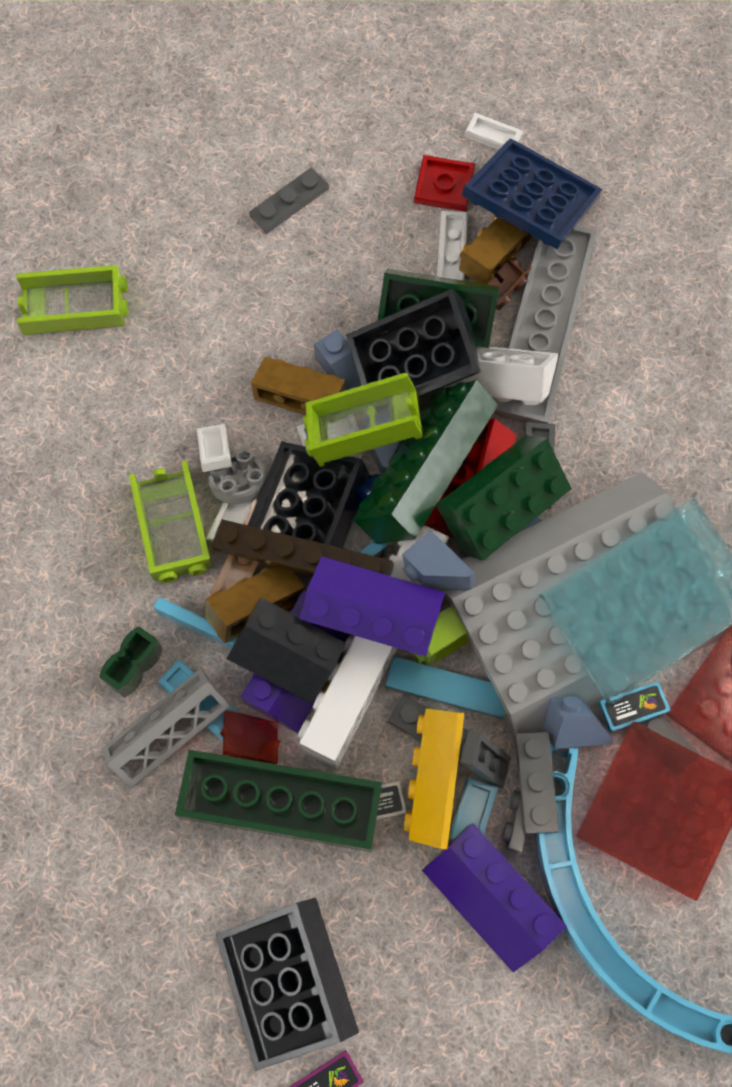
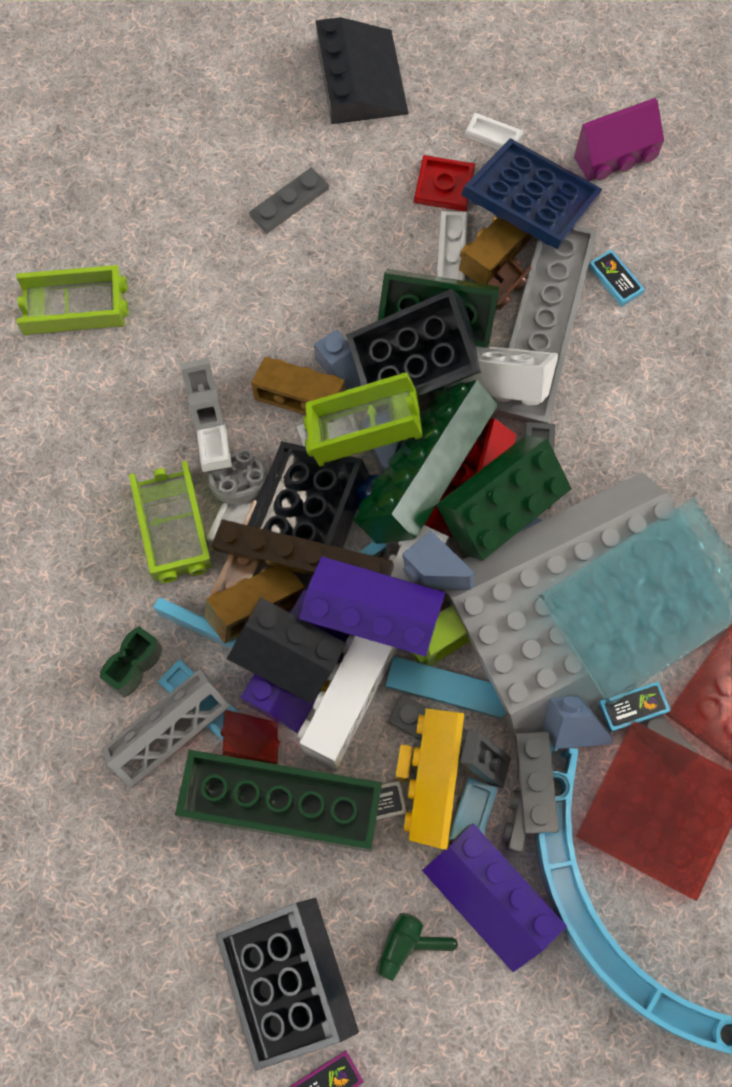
none -> light grey brick [180,358,224,431]
none -> black slope [315,17,409,124]
none -> dark green piece [375,913,458,981]
none -> yellow tile [395,744,413,782]
none -> magenta slope [574,97,664,181]
none -> tile [588,249,645,307]

